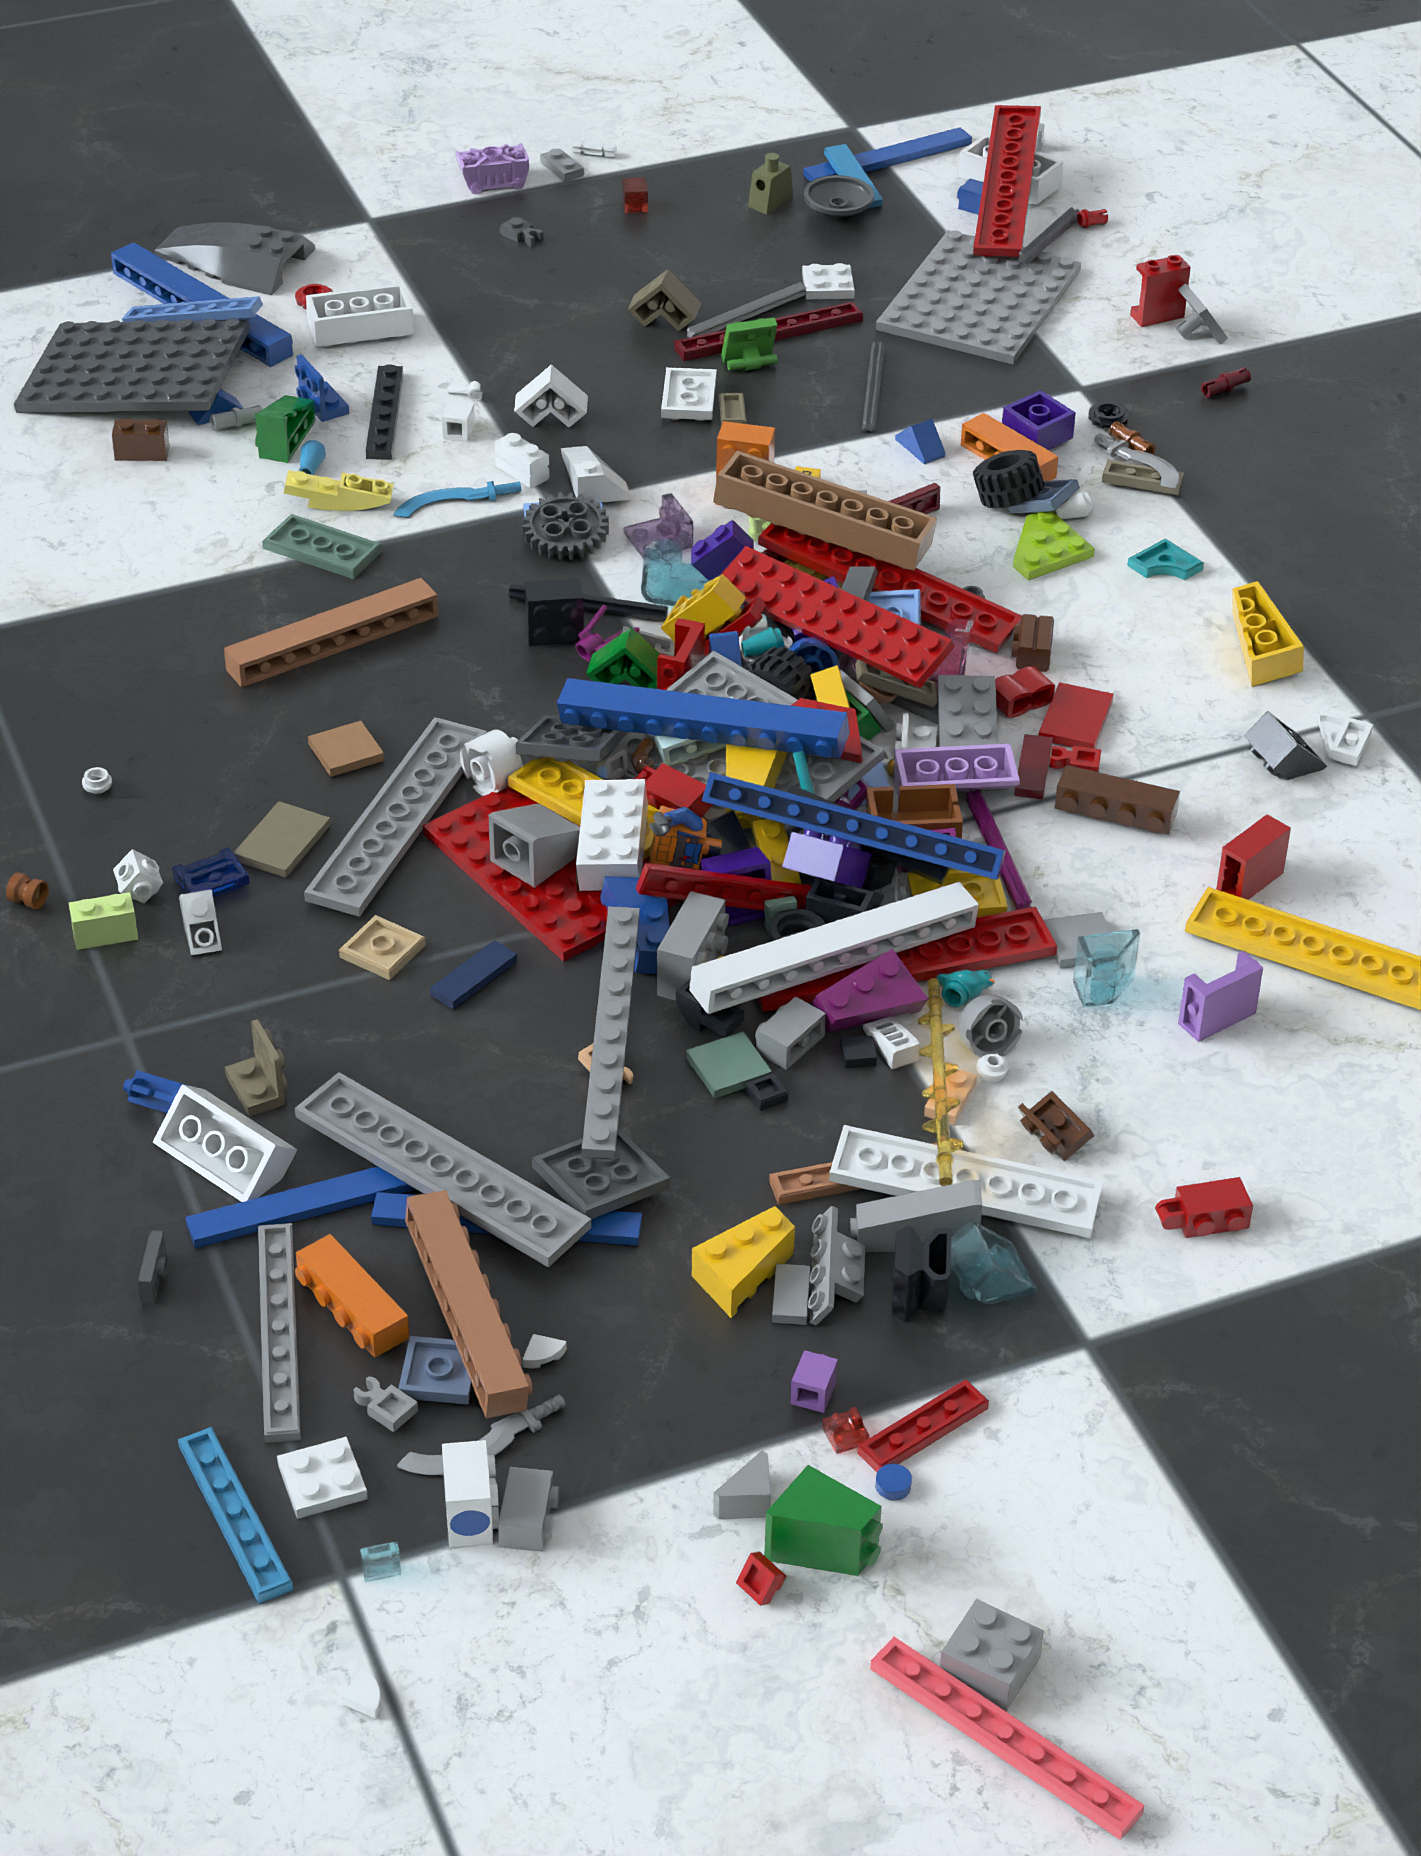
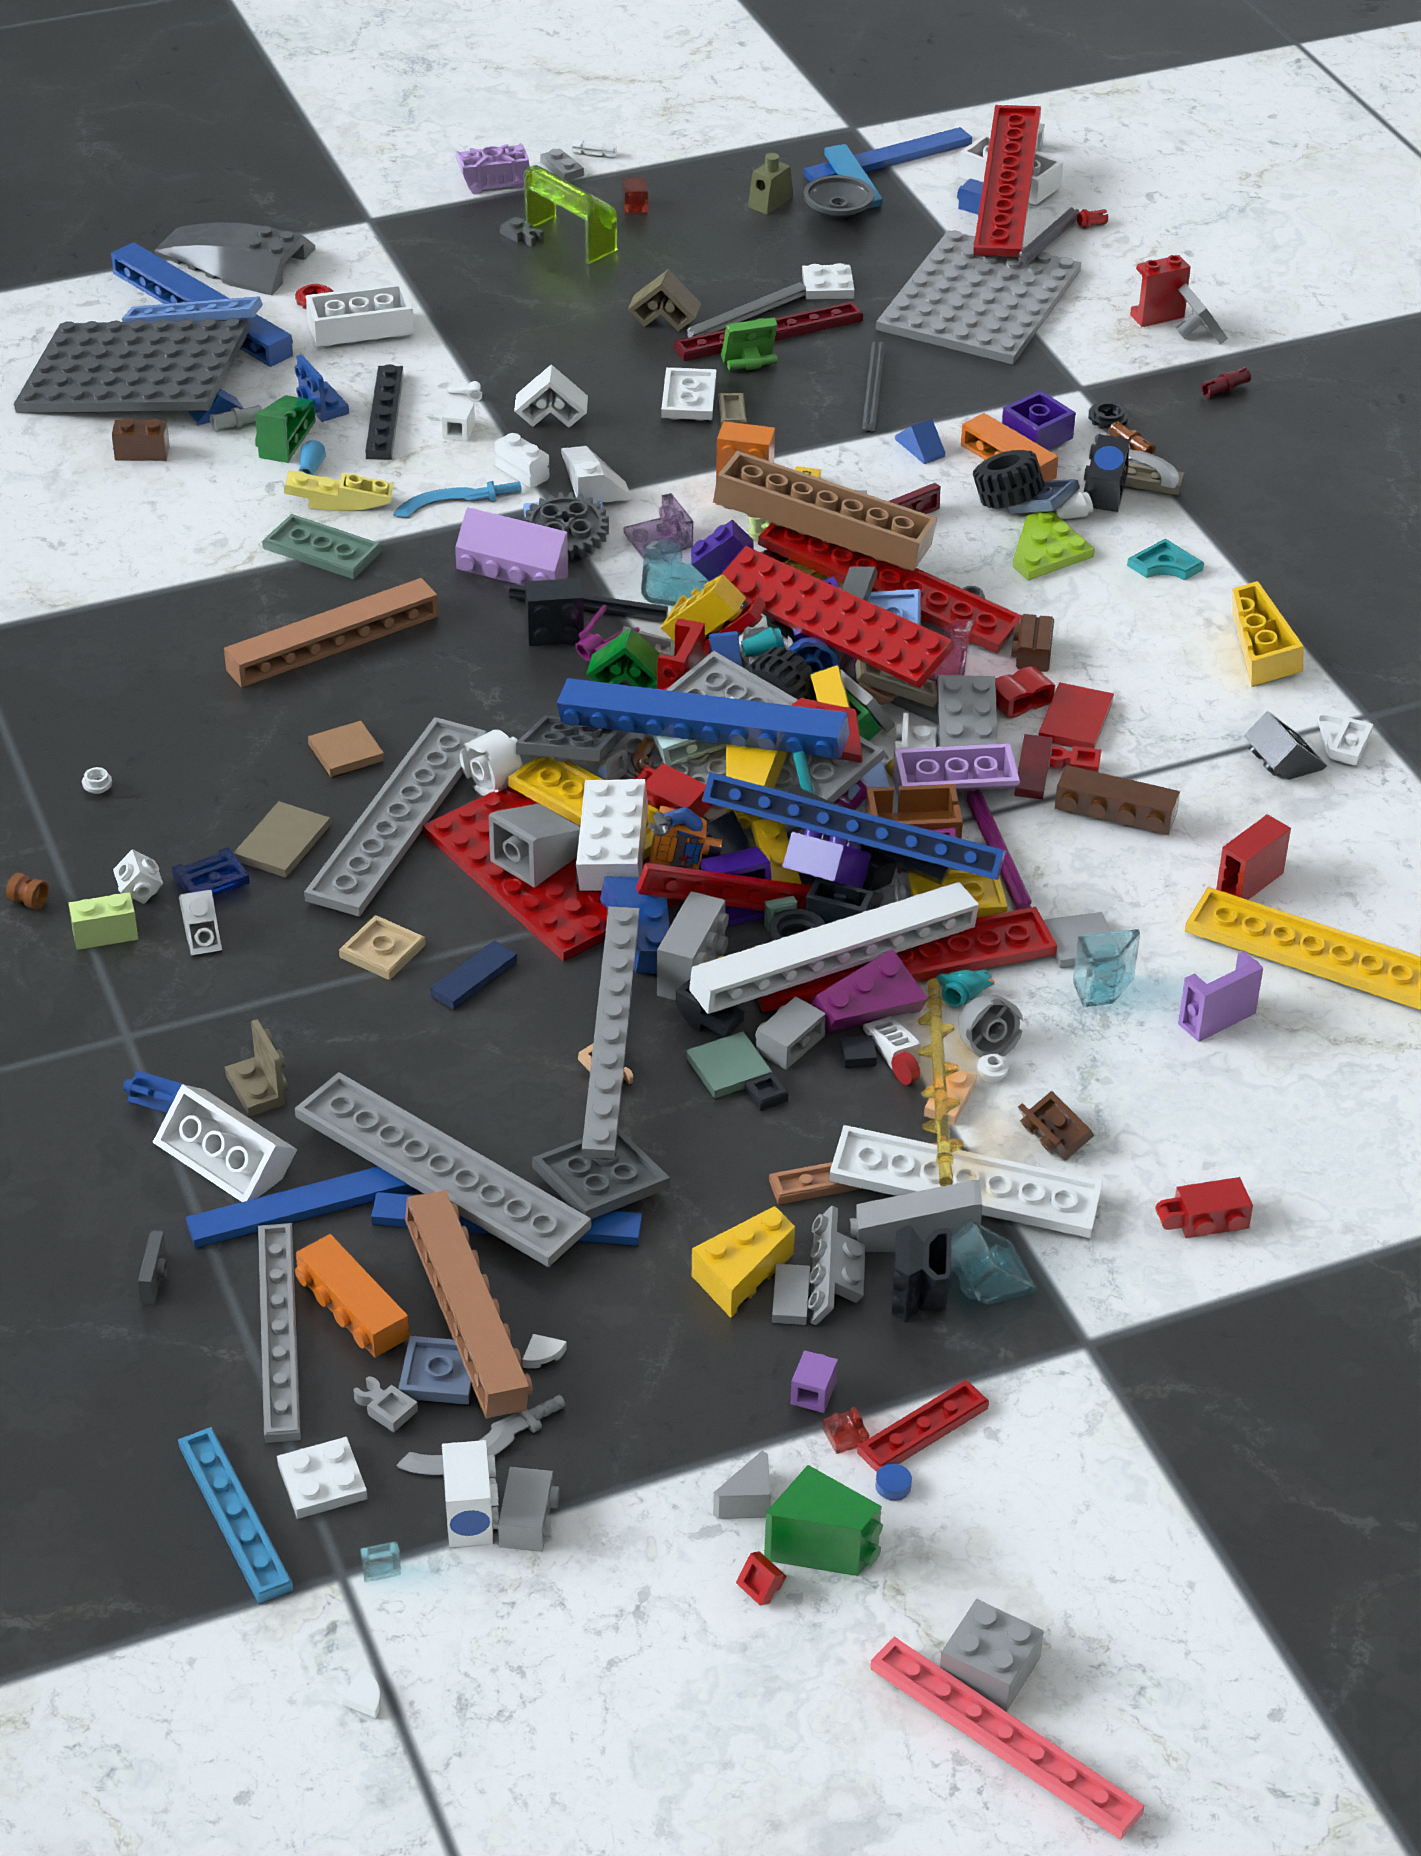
none -> lavender slope [455,507,568,586]
none -> clear neon green windscreen [524,165,617,264]
none -> red tile [891,1051,920,1085]
none -> black brick [1084,434,1130,512]

